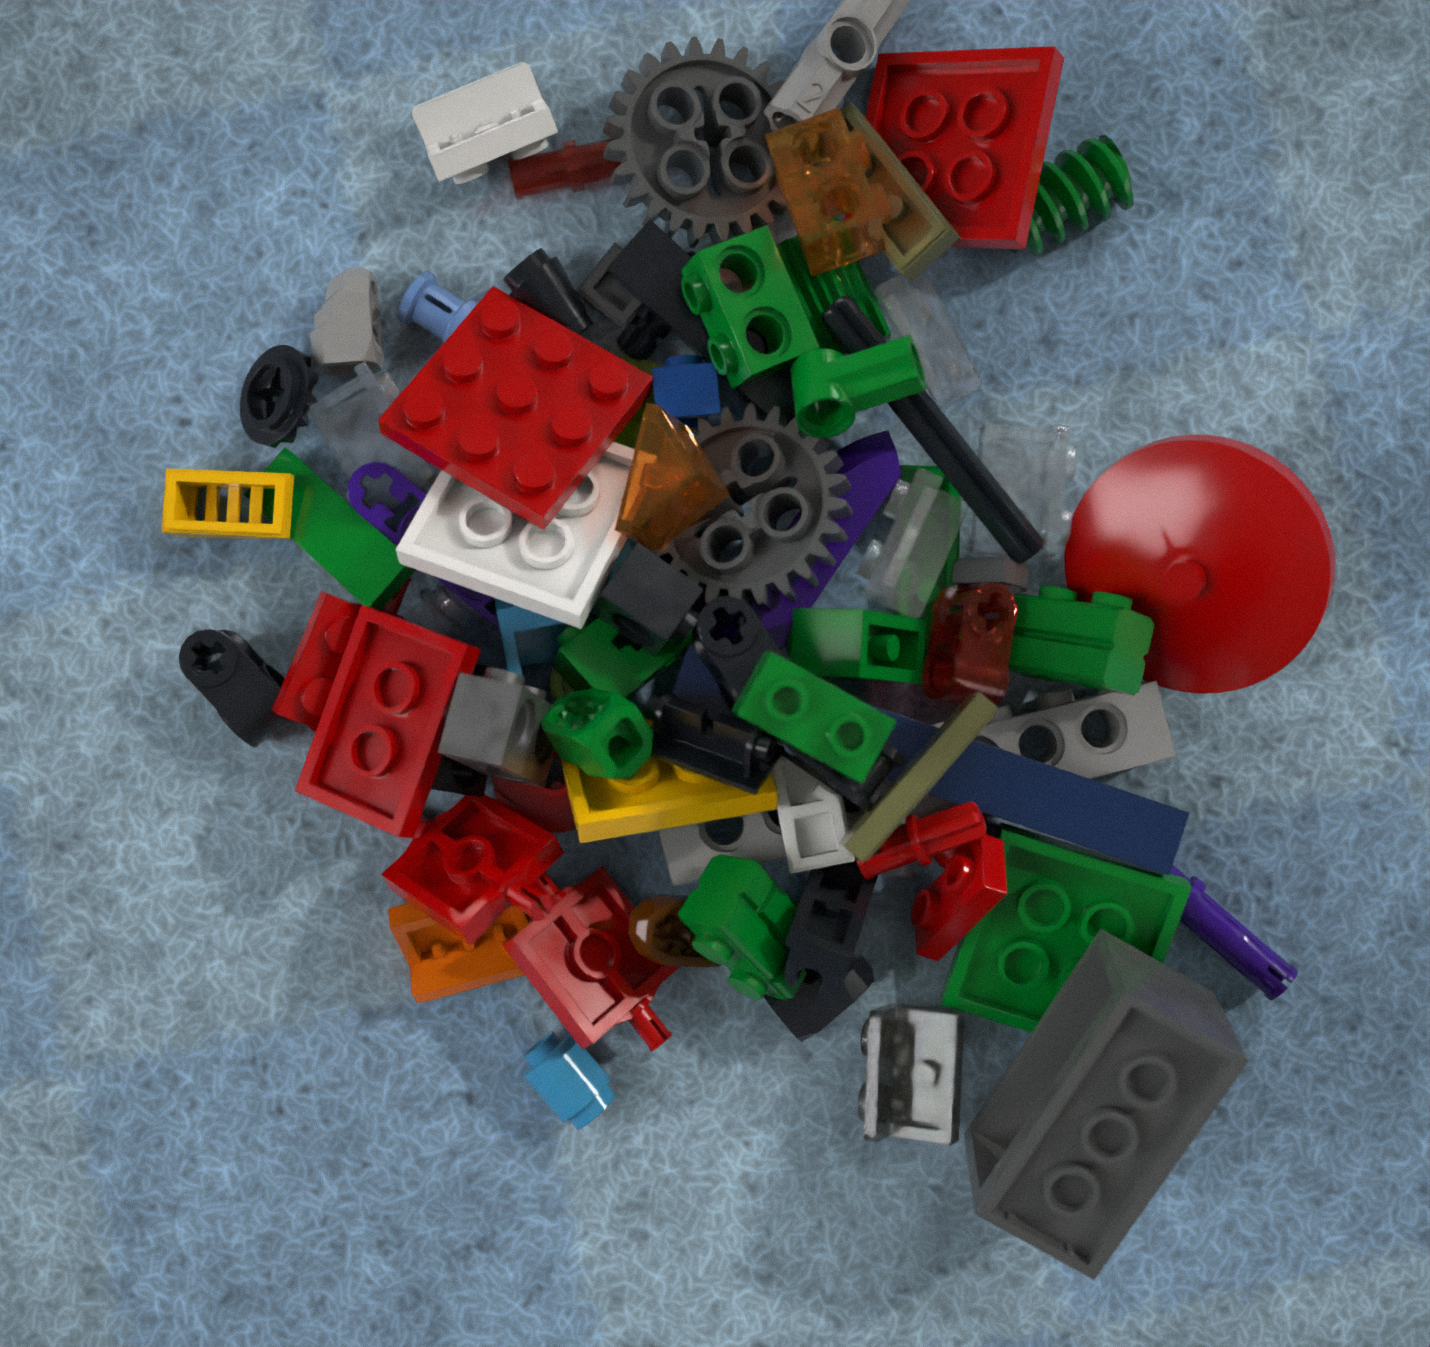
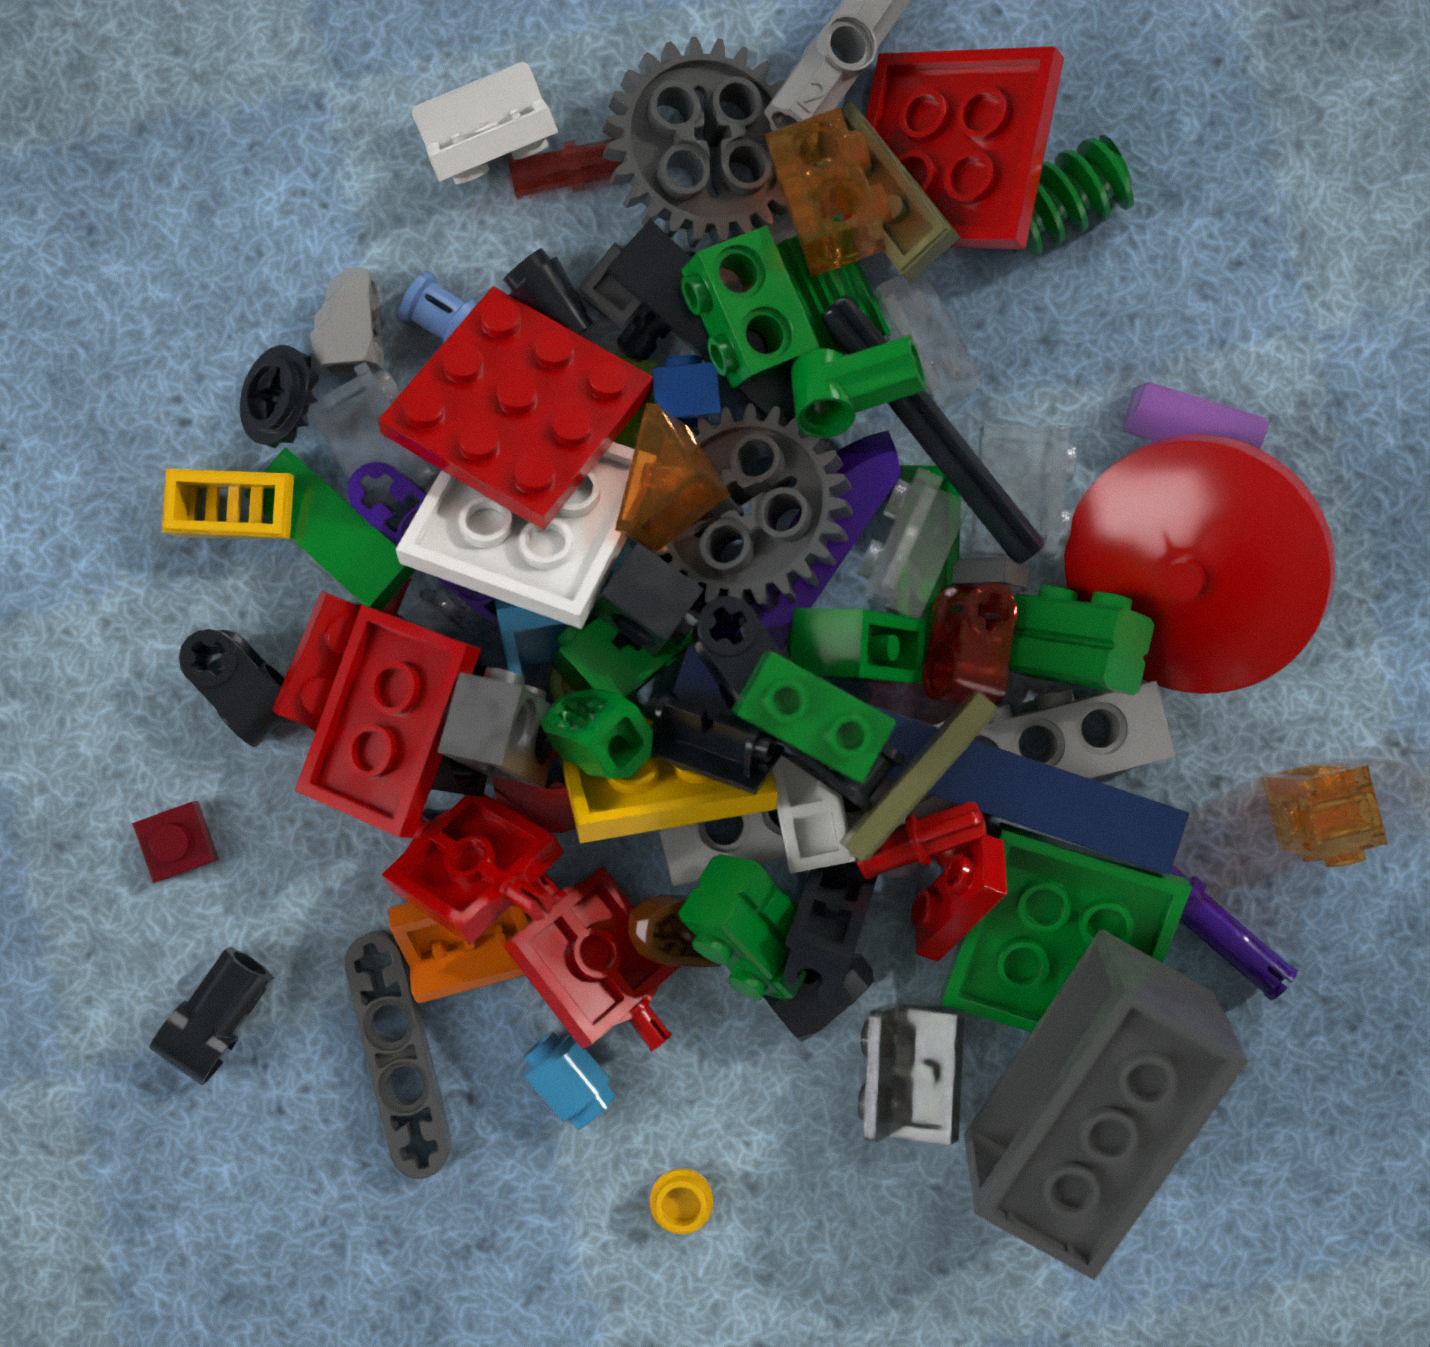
none -> dark red plate [132,801,219,883]
none -> black piece [149,947,275,1085]
none -> dark grey beam [344,931,452,1179]
none -> yellow plate [650,1168,713,1234]
none -> medium lavender brick [1123,382,1270,449]
none -> clear orange brick [1261,762,1388,867]

